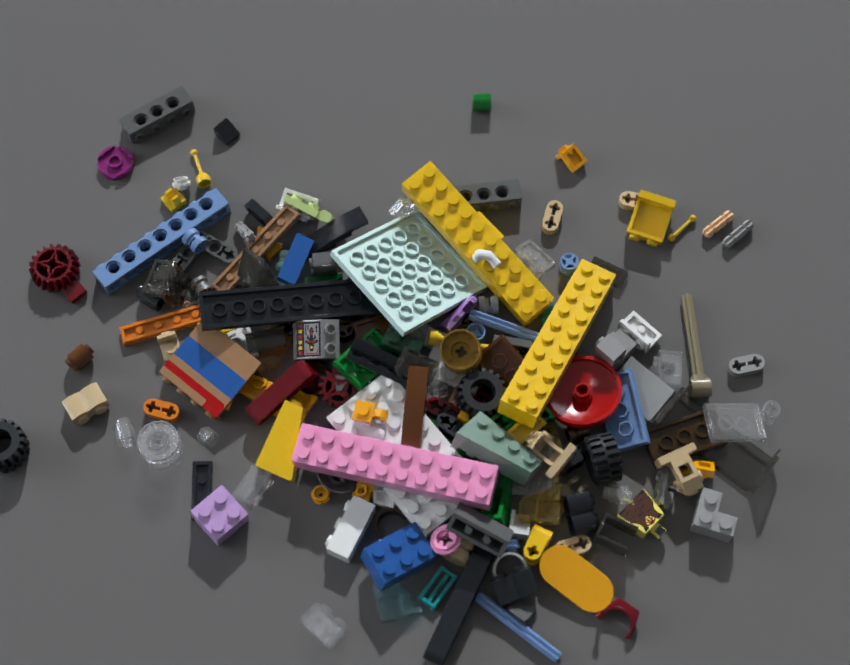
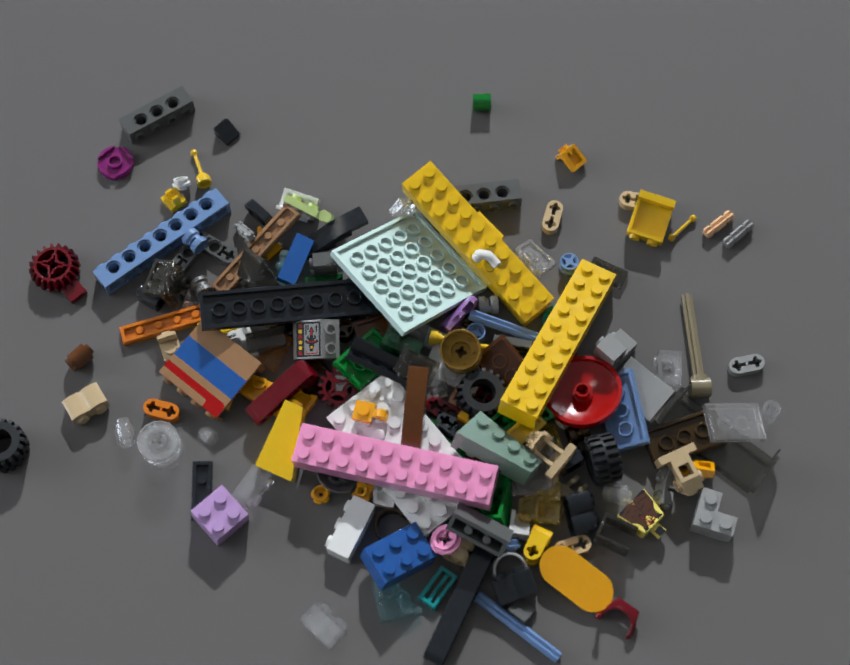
white bracket [618,310,662,353] -> none

